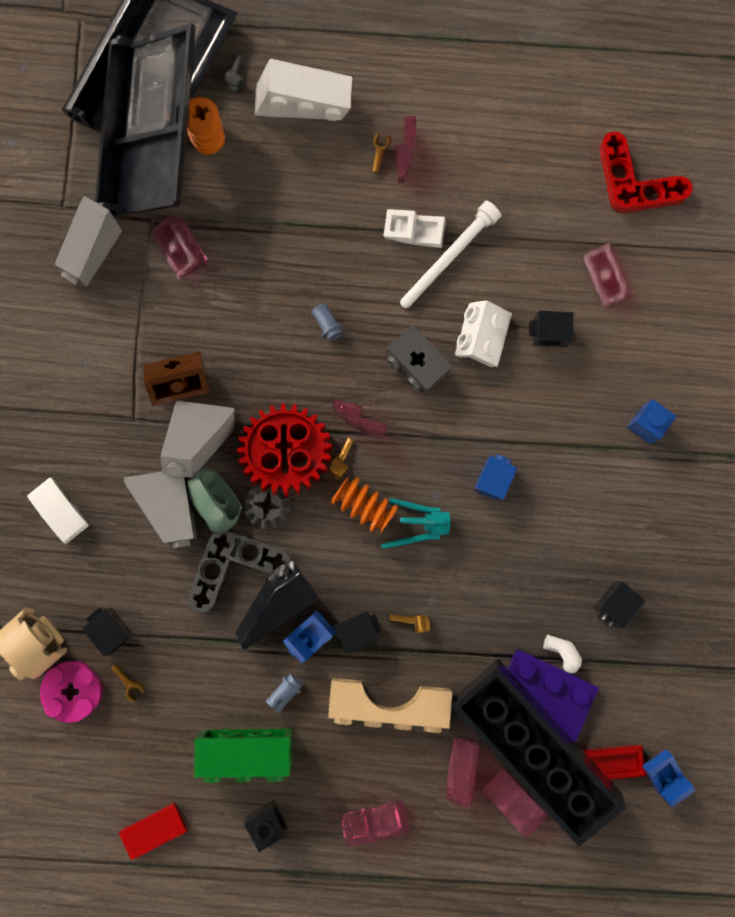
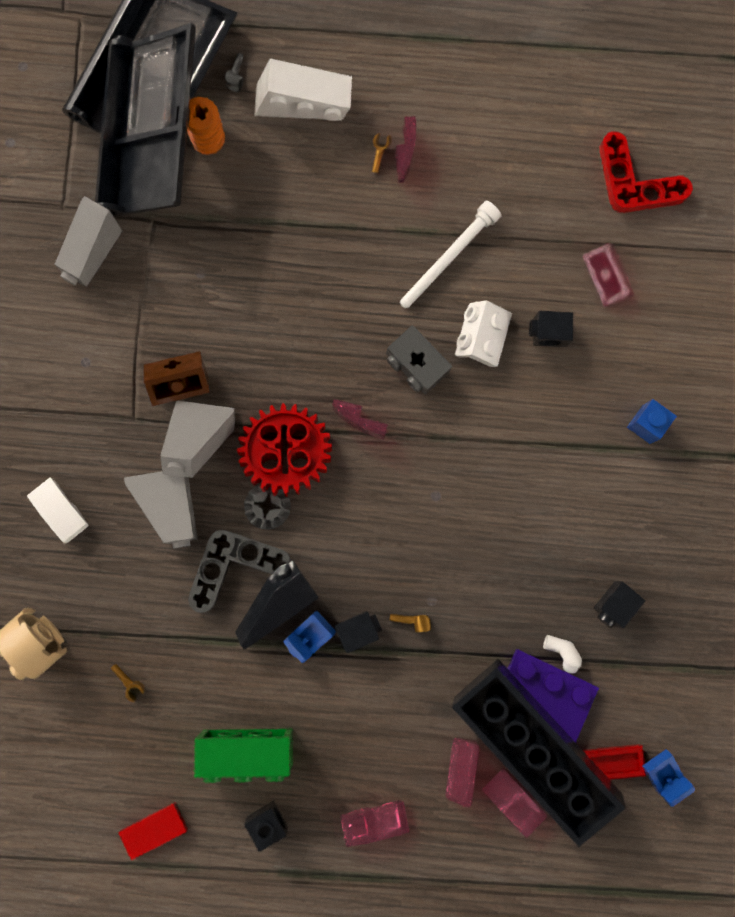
dark pink plate [40,661,103,723] -> none
black brick [82,608,134,657] -> none
clear pink slope [151,215,208,279] -> none
sand green piece [187,468,242,533] -> none
sand blue pin [266,673,303,713] -> none
sand blue pin [311,303,343,341] -> none
tan arch [328,678,452,733] -> none
pearl gold hand [329,438,354,479] -> none
orange piece [331,476,398,535] -> none
teal plant [381,498,450,549] -> none
white slope [383,209,446,248] -> none
blue brick [473,454,517,502] -> none

